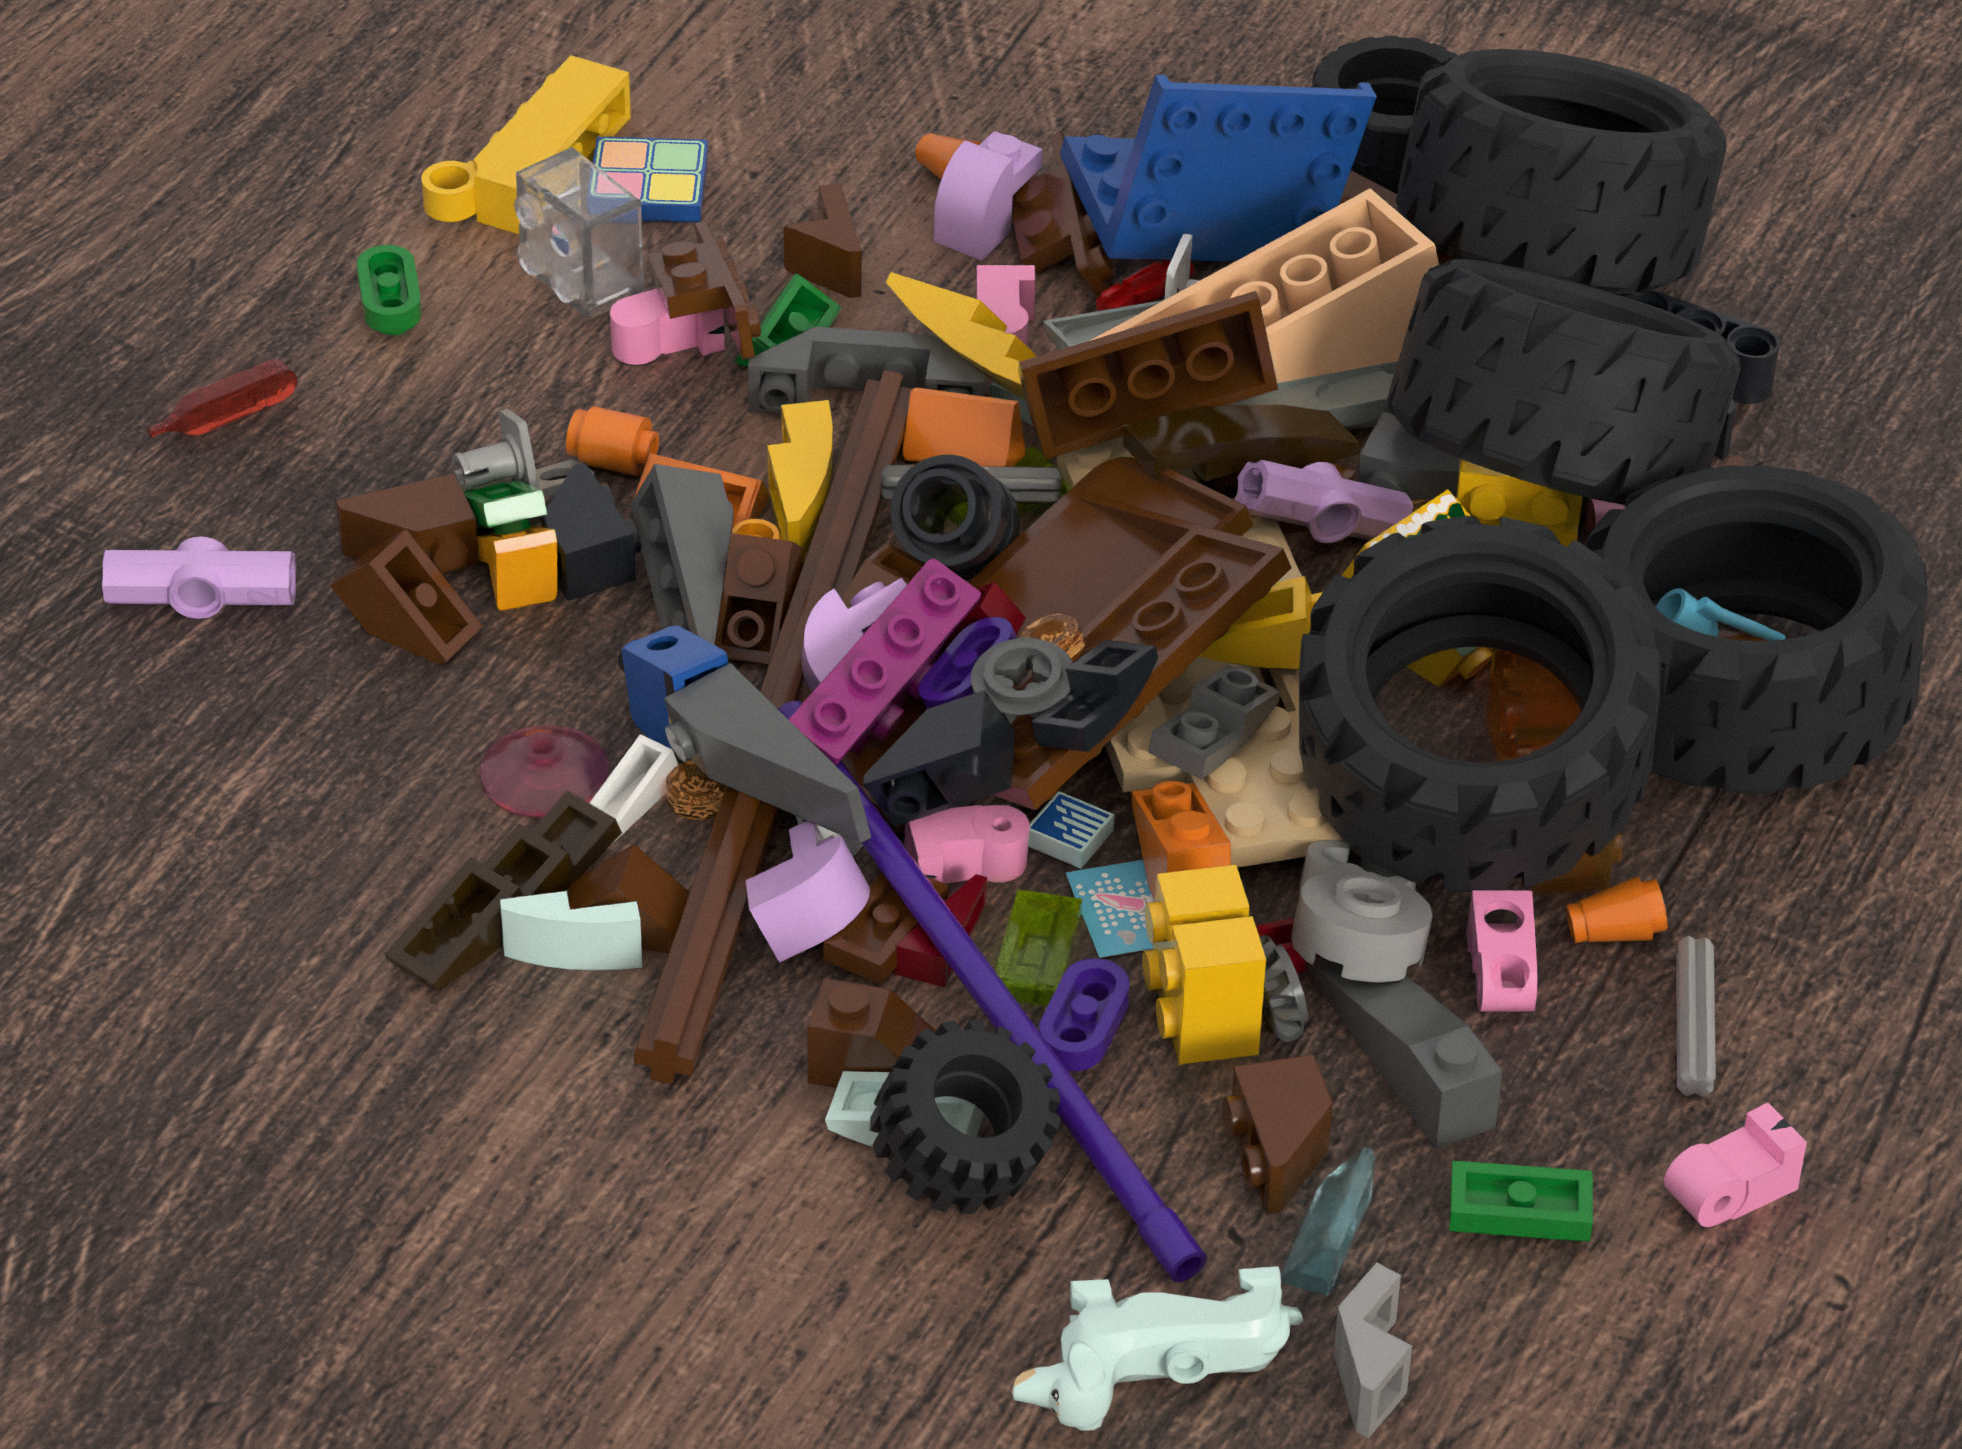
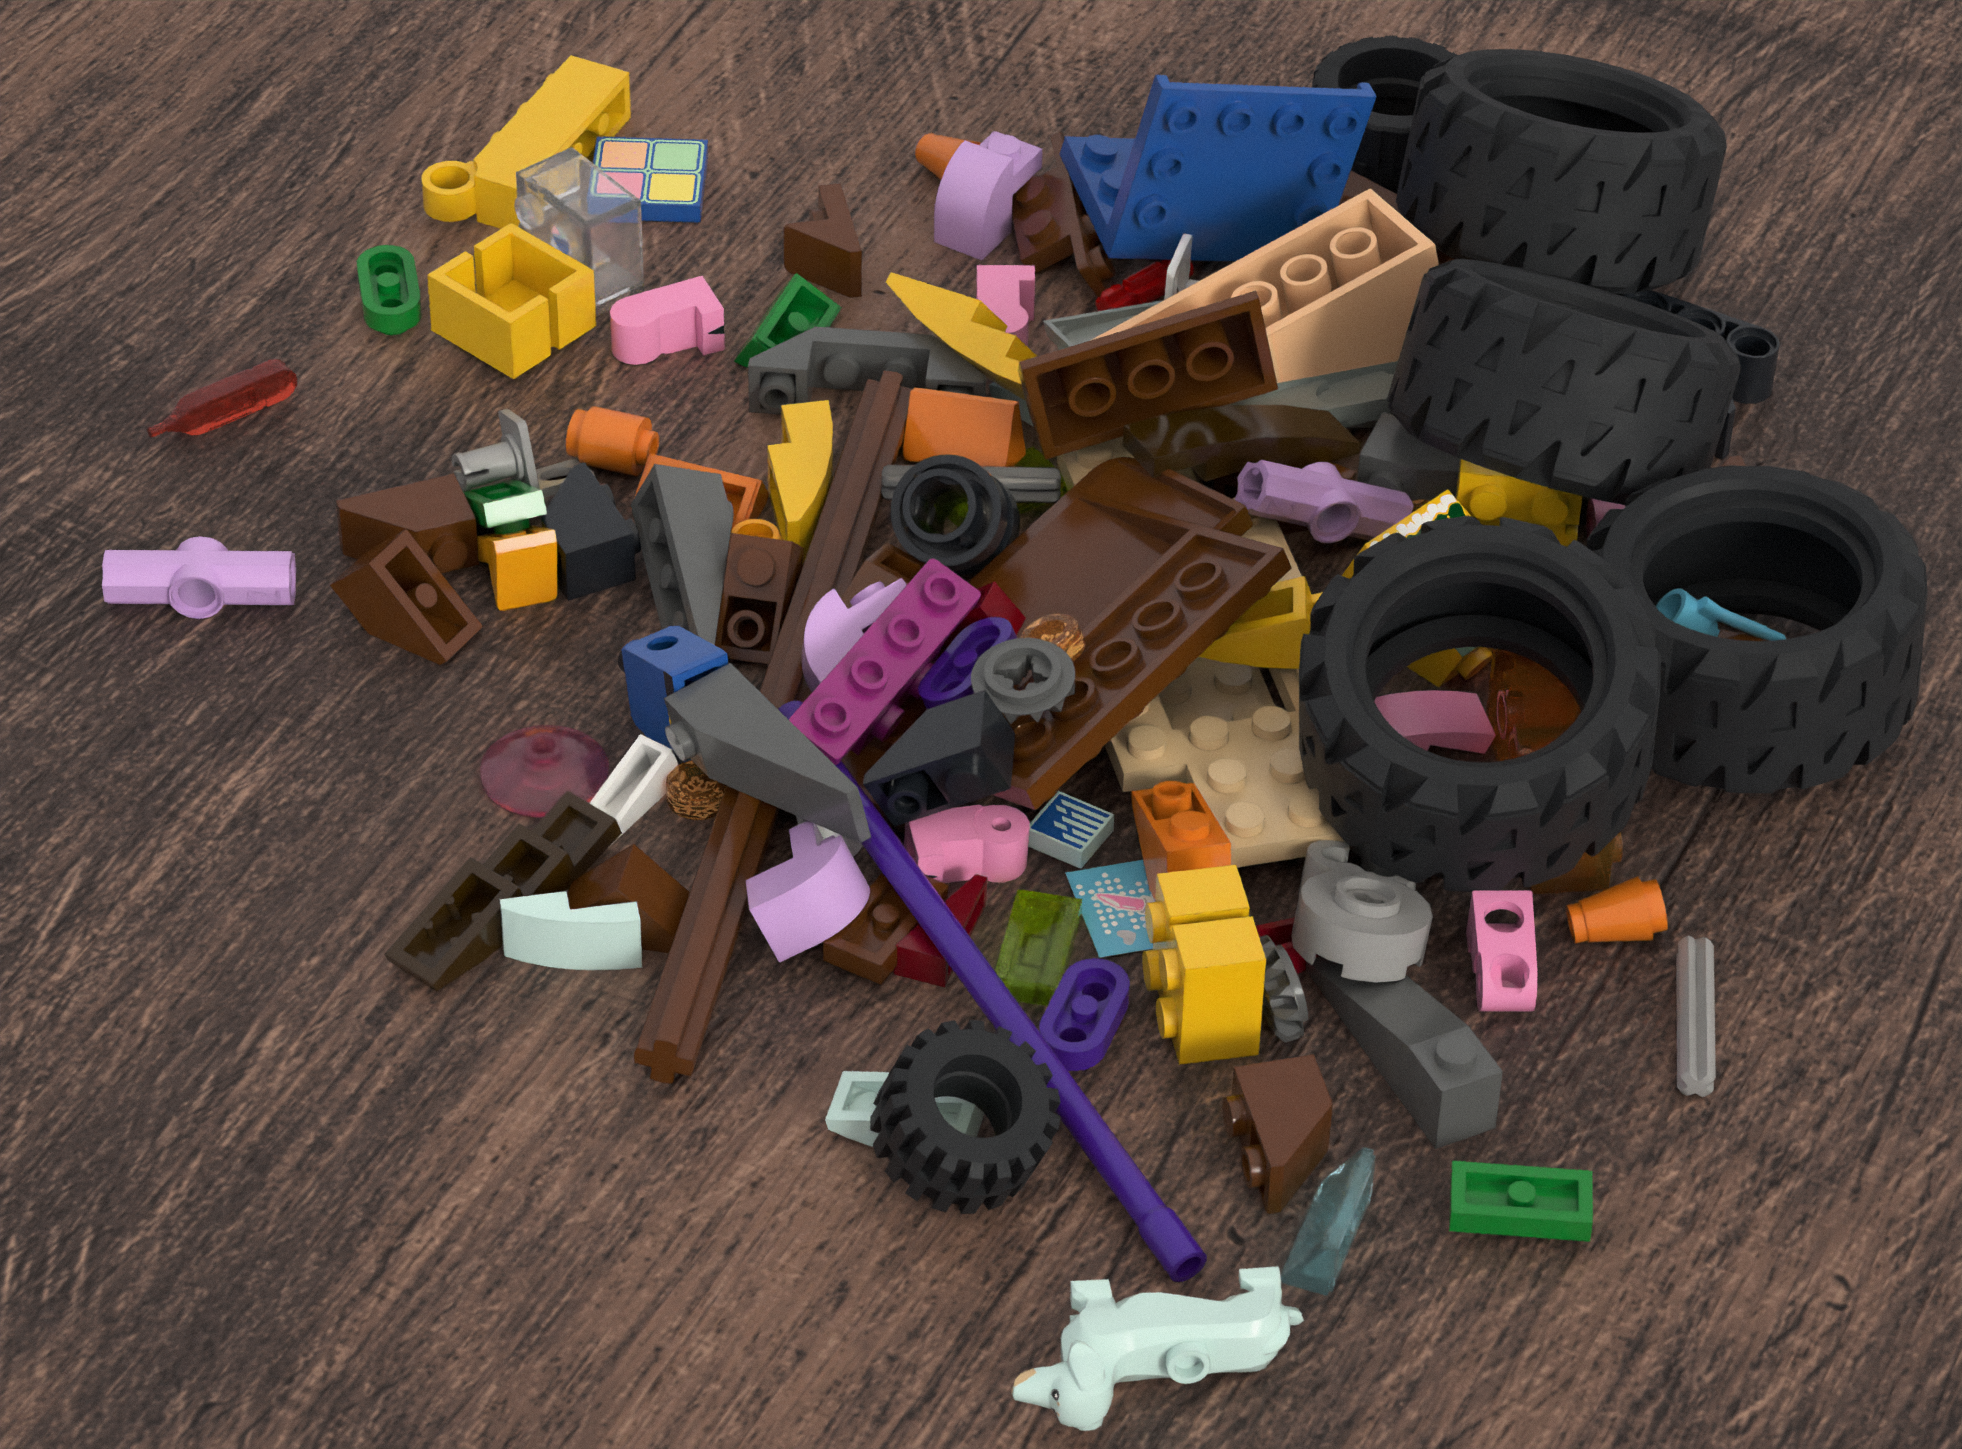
reddish brown bracket [647,221,761,360] -> none
reddish brown slope [807,978,936,1088] -> none
black slope [1032,640,1158,752] -> none
dark grey slope [1148,665,1281,779] -> none
light grey slope [1334,1262,1412,1439] -> none
bright pink leg [1664,1103,1807,1227] -> none
none -> yellow piece [427,223,596,379]
none -> bright pink slope [1374,690,1496,754]

